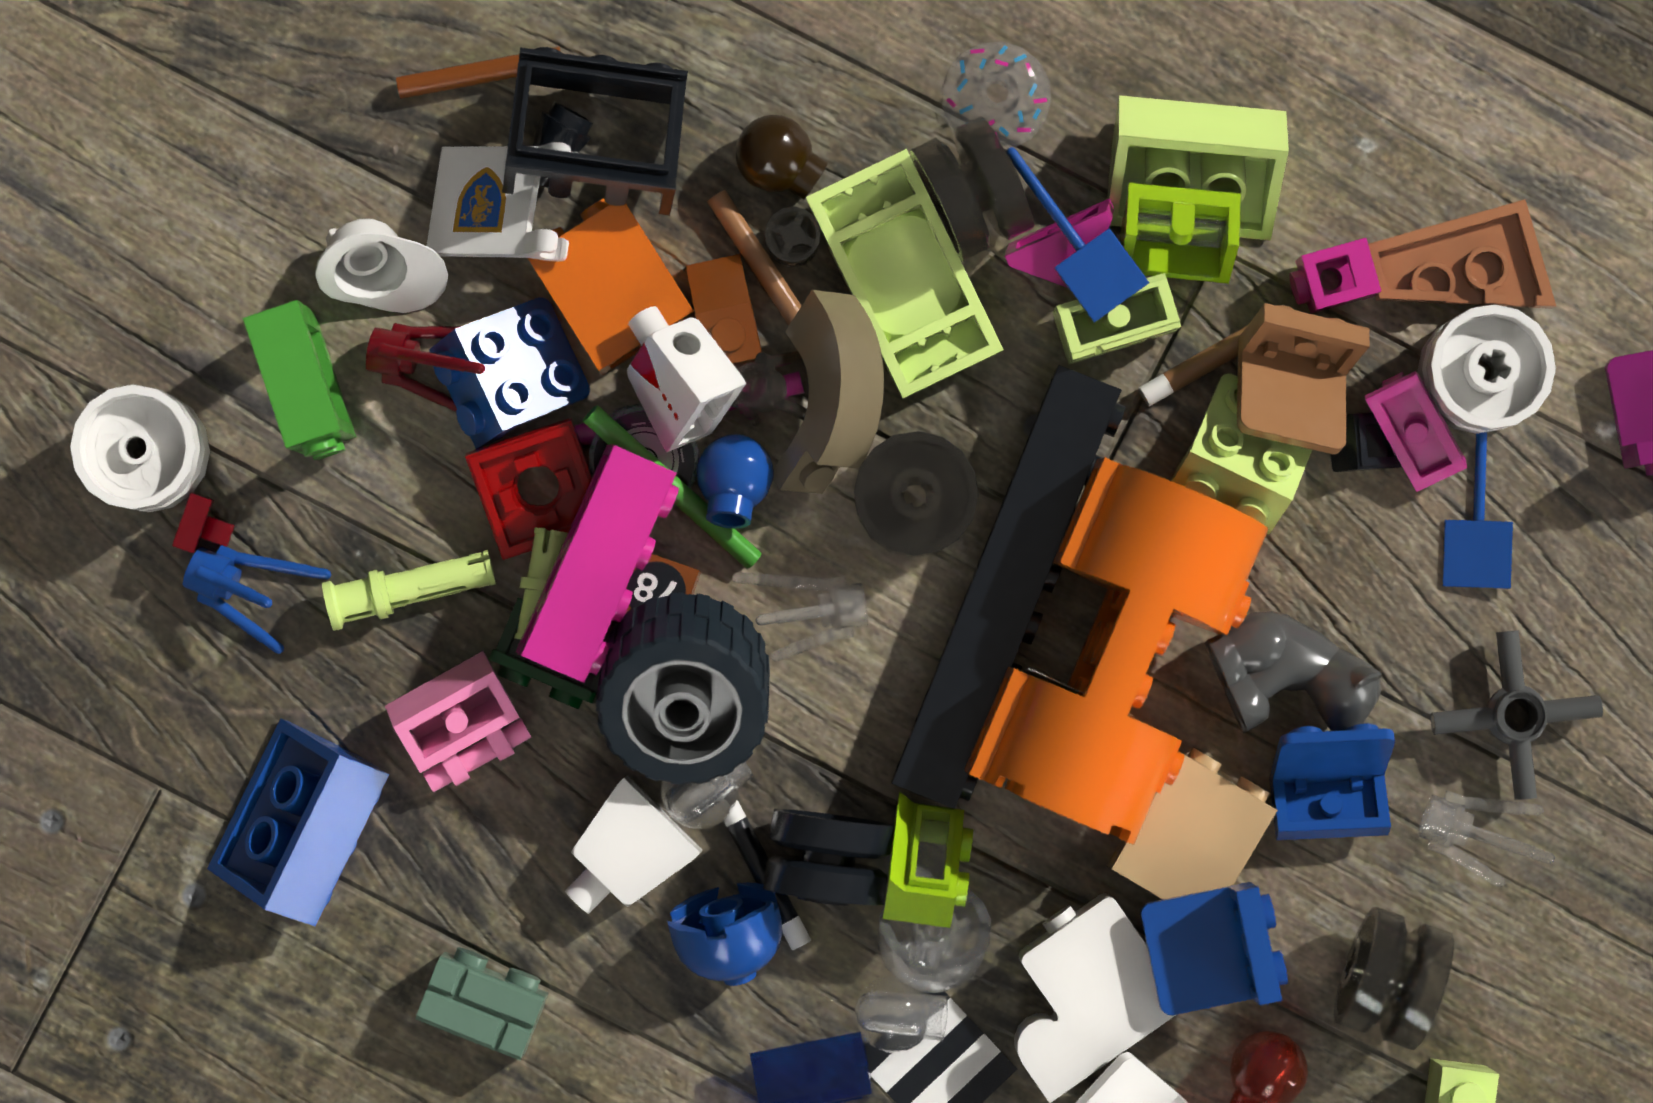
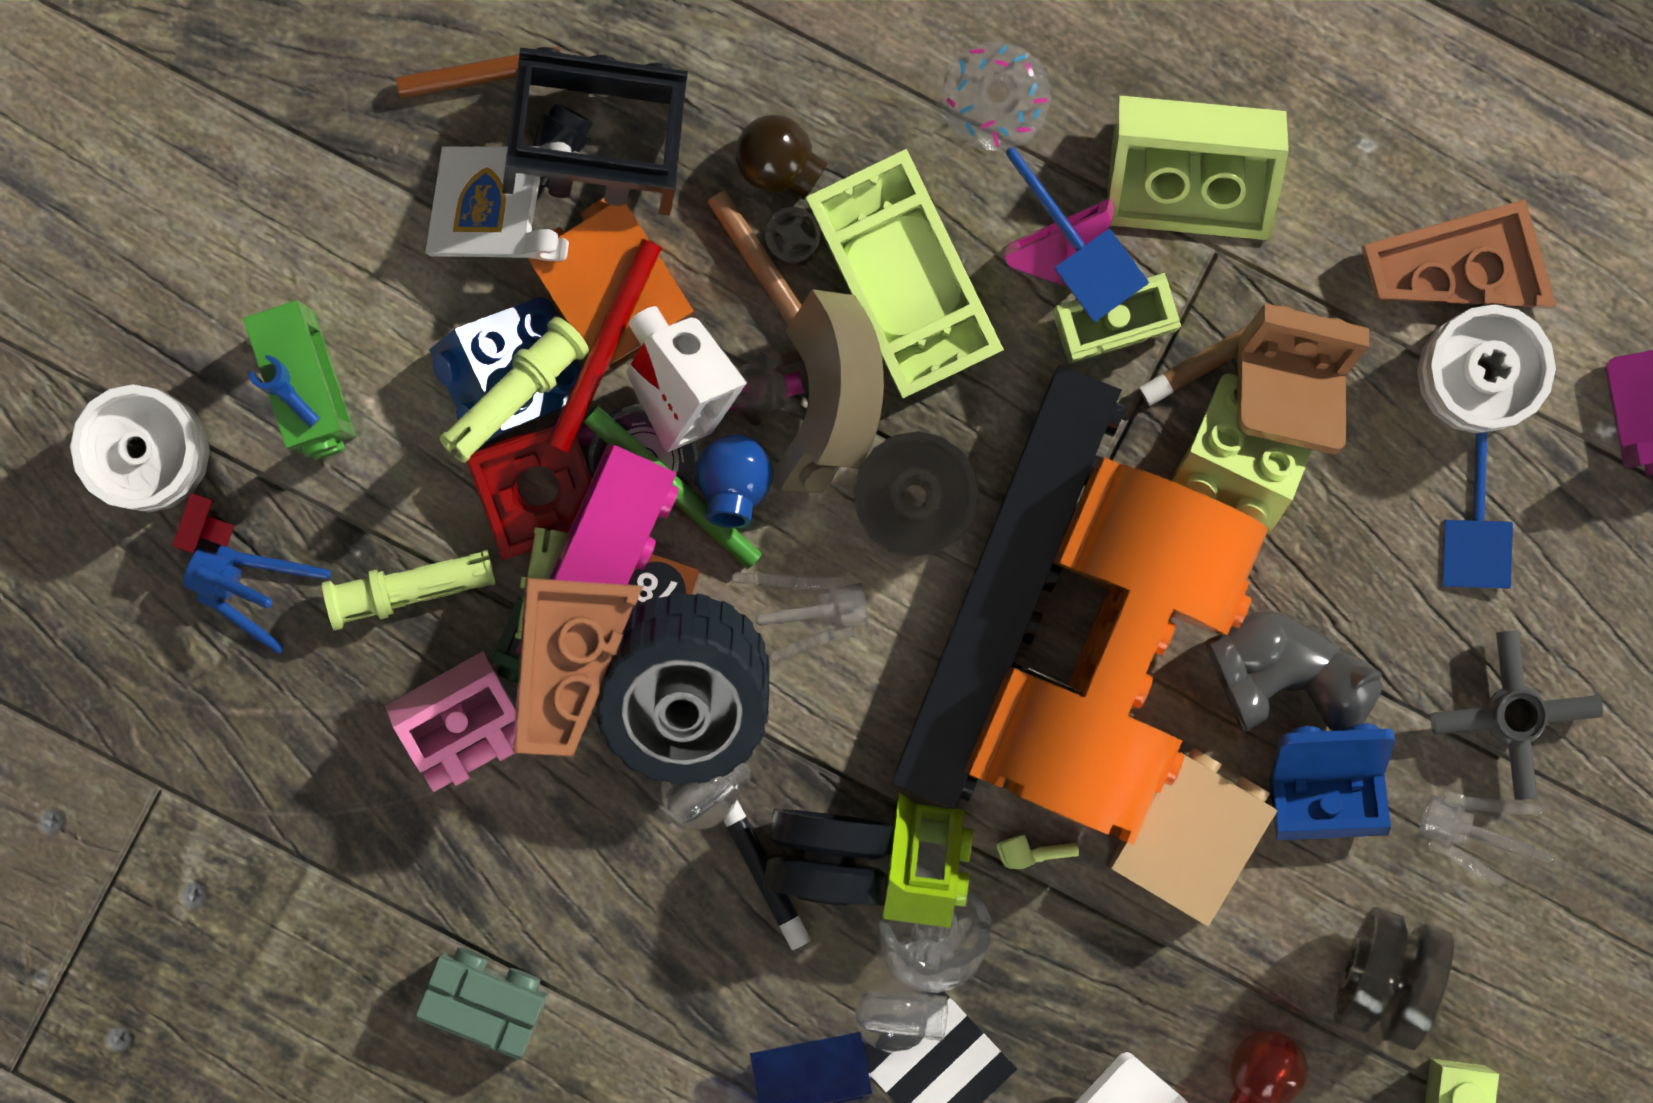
blue slope [207,718,389,926] -> none
white piece [315,219,448,313] -> none
dark red plant [366,323,485,412] -> none
white torso [565,776,703,914] -> none
blue cylinder [667,882,783,986] -> none
dark orange slope [686,254,764,369] -> none
clear smoke wheel [910,116,1035,262] -> none
white brick [1014,893,1176,1103] -> none
lime window [1119,183,1241,284] -> none
blue bracket [1140,882,1288,1015] -> none
dark pink brick [1289,238,1382,314] -> none
black slope [1331,413,1401,472] -> none
dark pink plate [1365,371,1467,492] -> none
none -> blue hand [249,355,320,428]
none -> yellowish green pin [439,317,589,463]
none -> nougat wing [513,578,643,756]
none -> red bar [547,239,662,453]
none -> yellowish green hand [996,834,1079,870]

